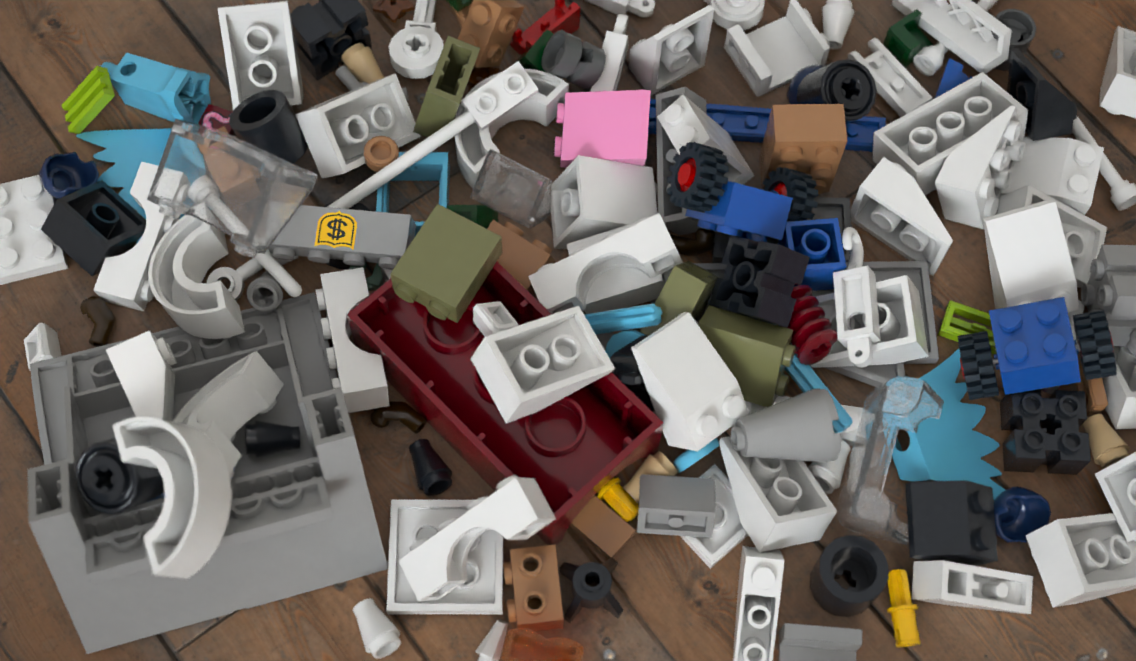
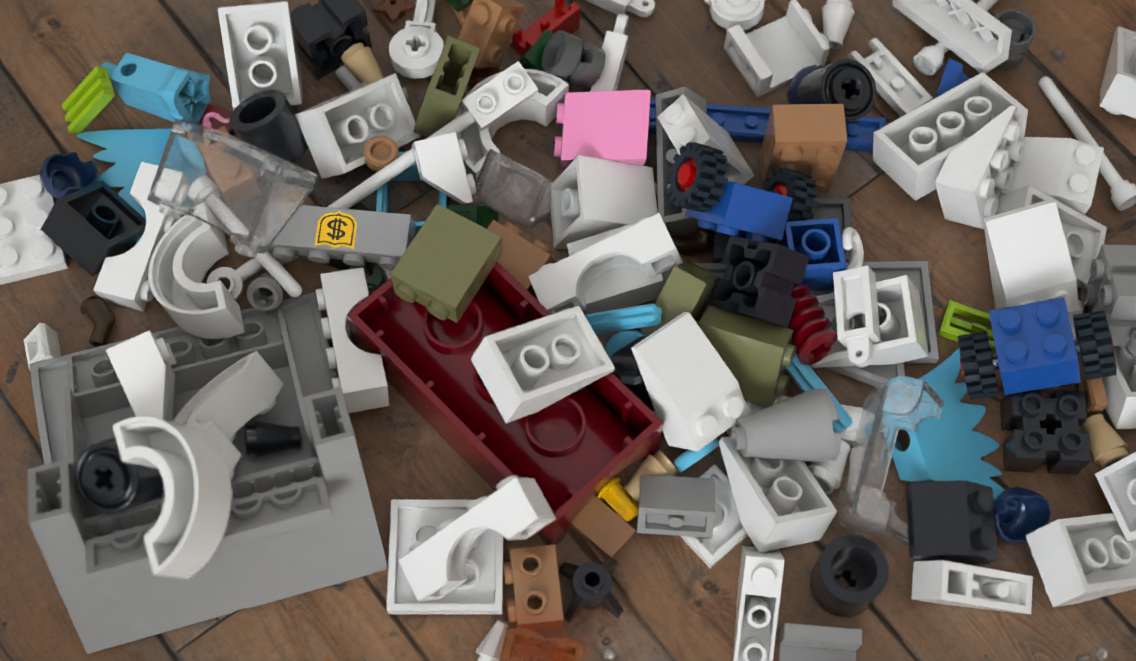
white cone [353,598,401,659] -> none
dark brown arm [370,401,427,434] -> none
black cone [409,439,452,496] -> none
white slope [473,301,519,337] -> none
white slope [628,4,714,96] -> none
white slope [851,157,953,276] -> none
dark green panel [883,9,933,68] -> none
yellow axle [887,569,921,647] -> none
black slope [1007,48,1077,141] -> none
none -> white slope [412,132,477,205]

